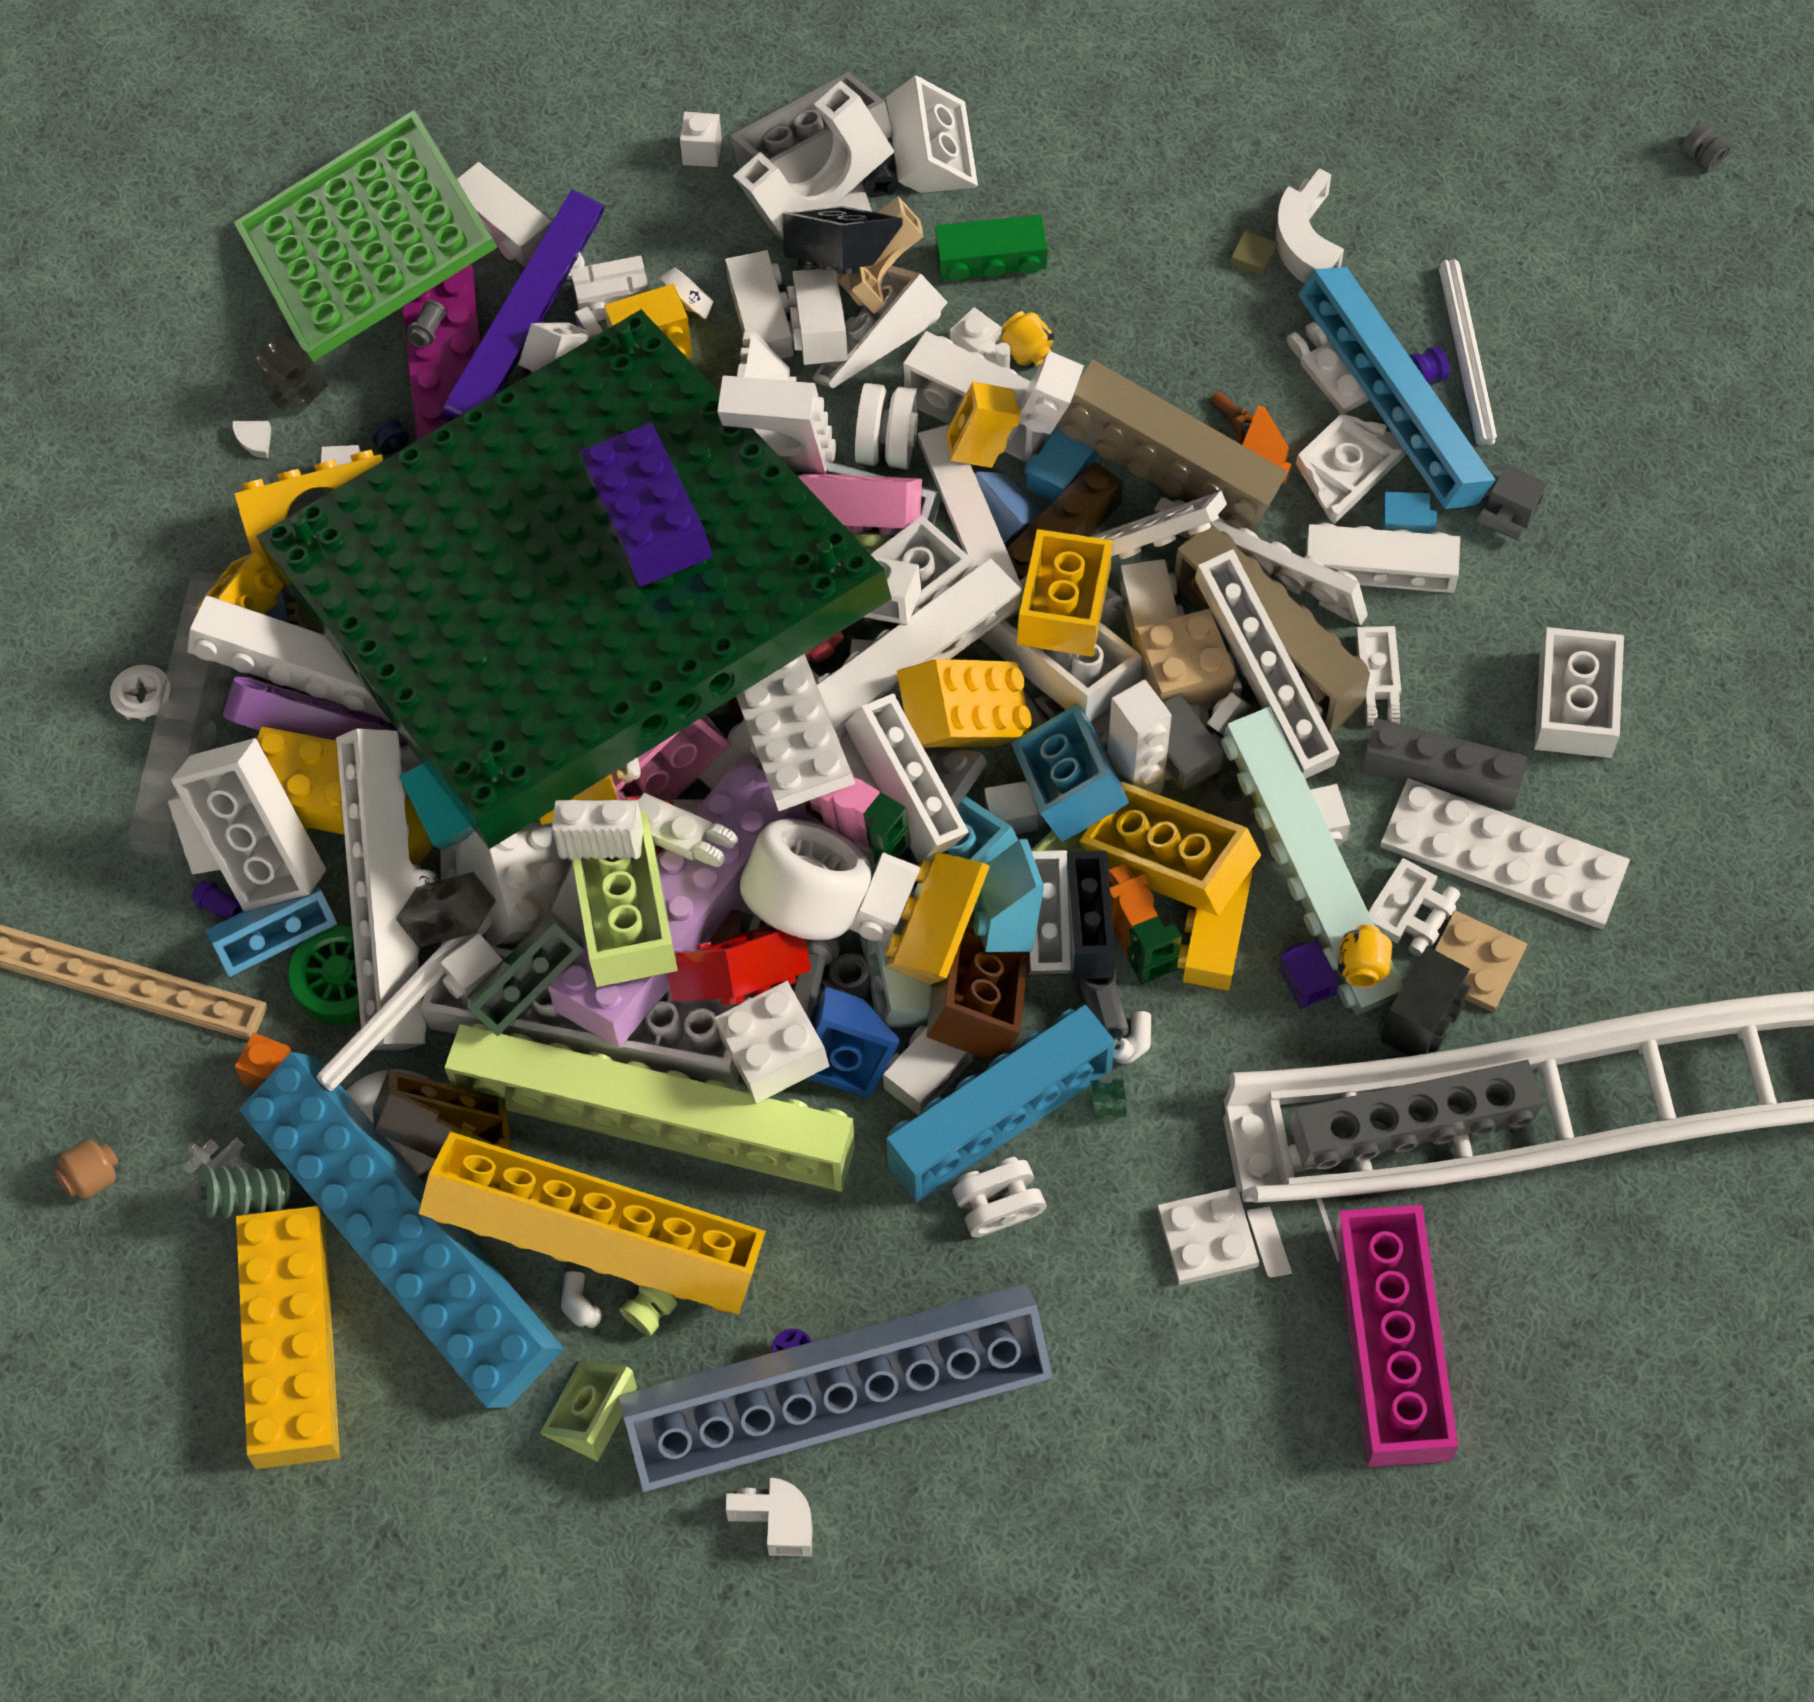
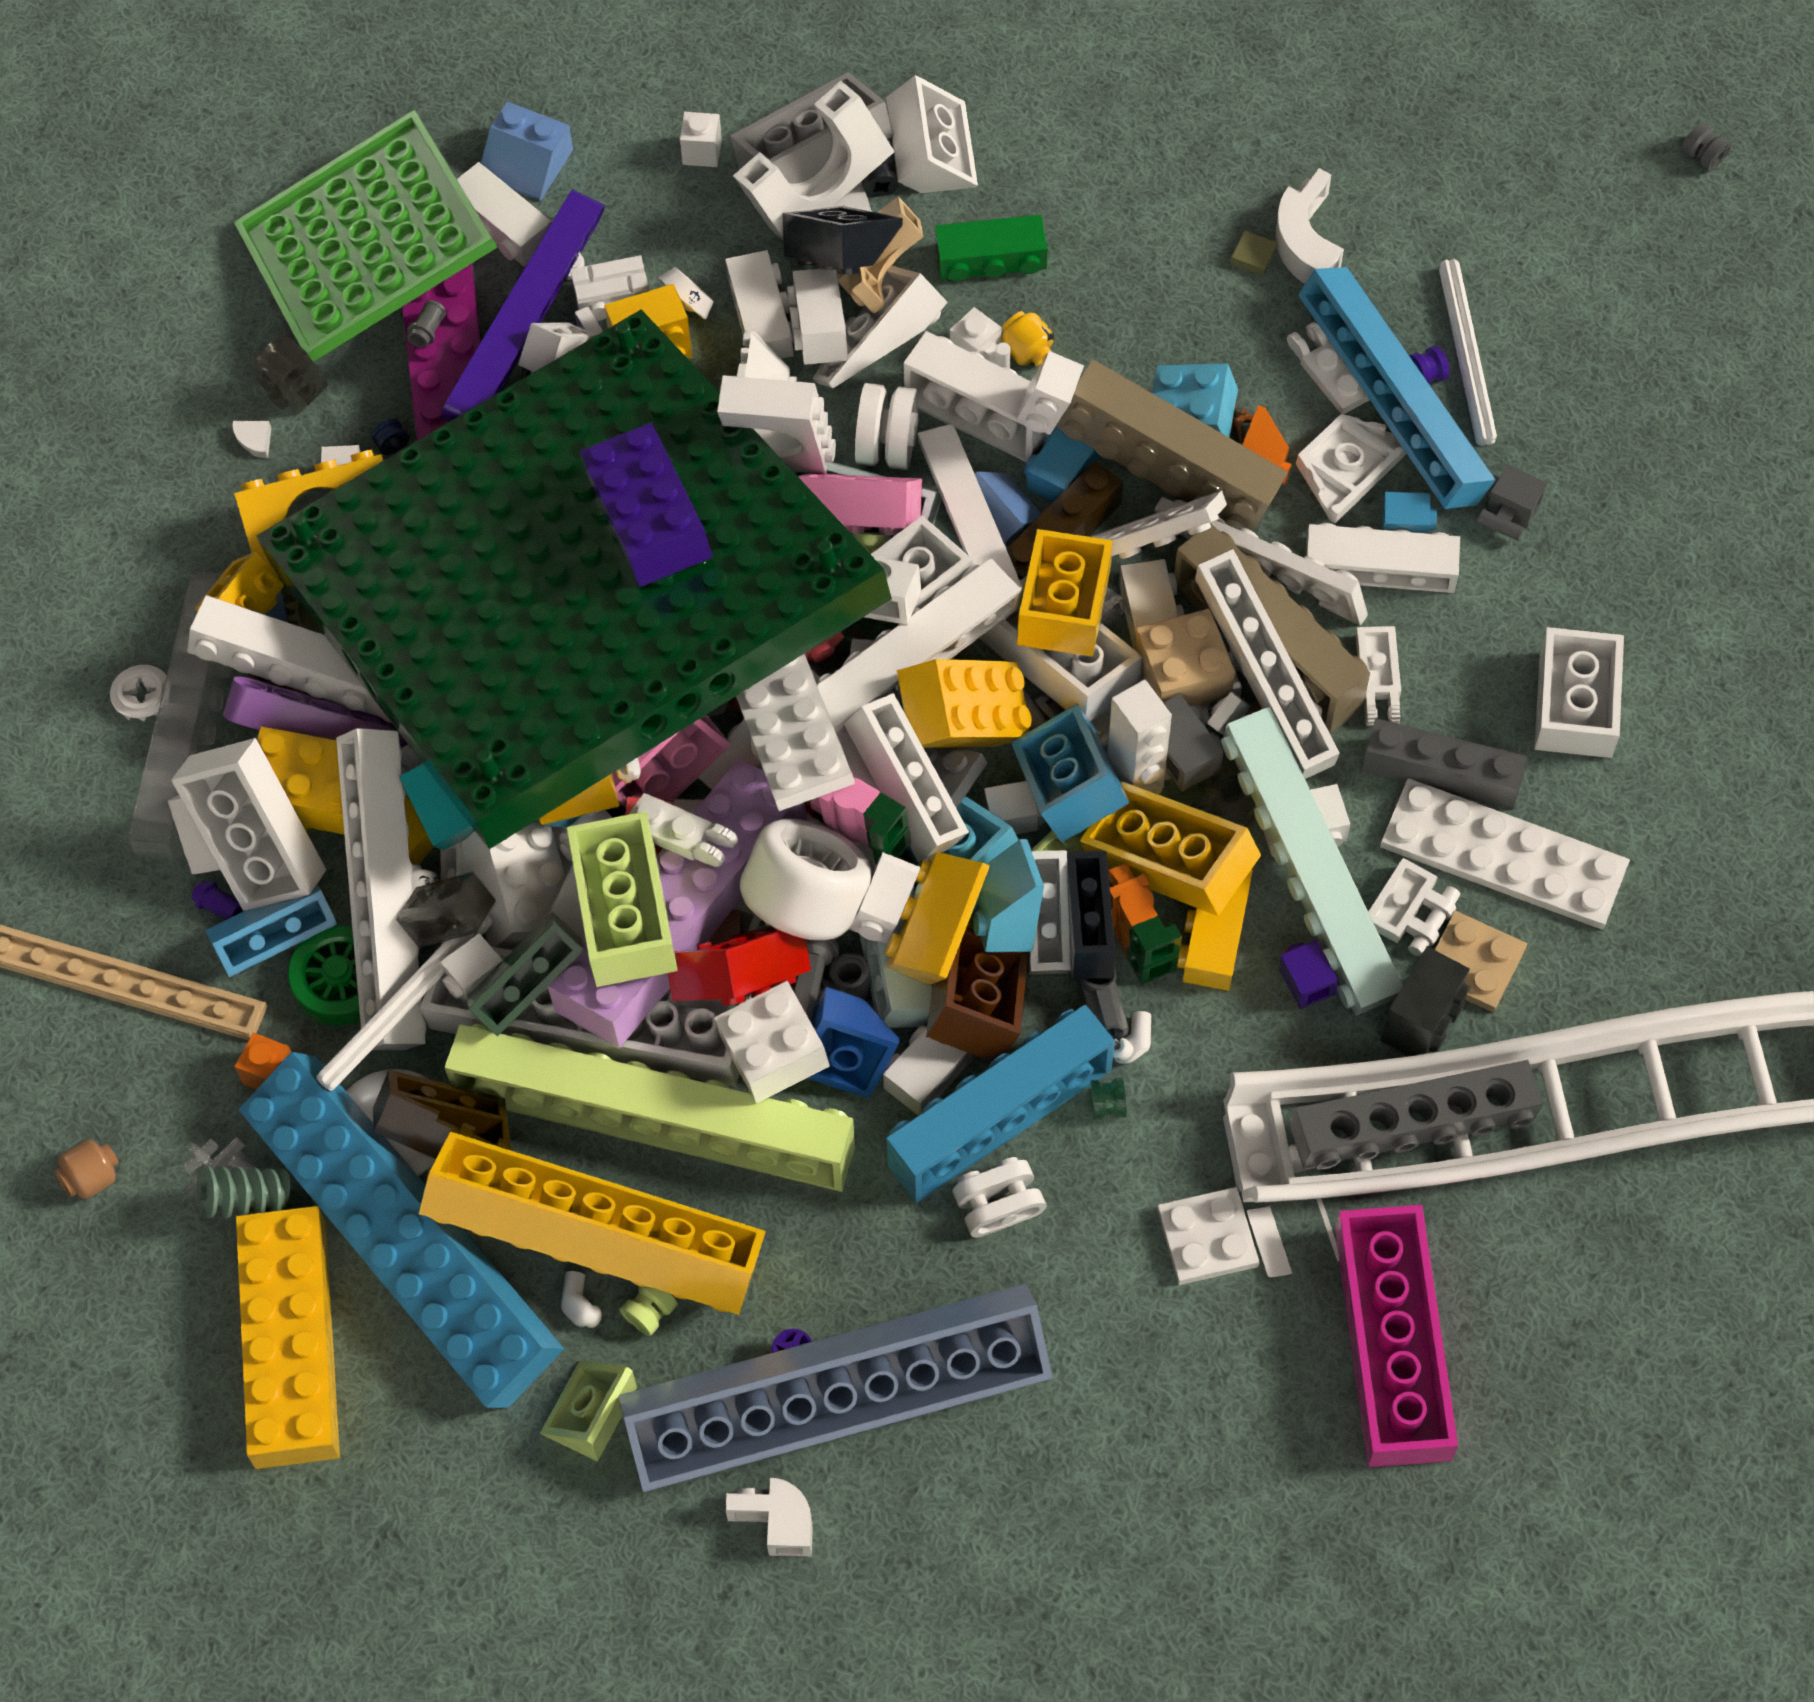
white brick [552,800,643,860] -> none
yellow brick [945,381,1021,468] -> none
yellow head [1338,925,1392,988] -> none
none -> medium blue slope [481,102,573,201]
none -> medium azure brick [1152,363,1238,438]

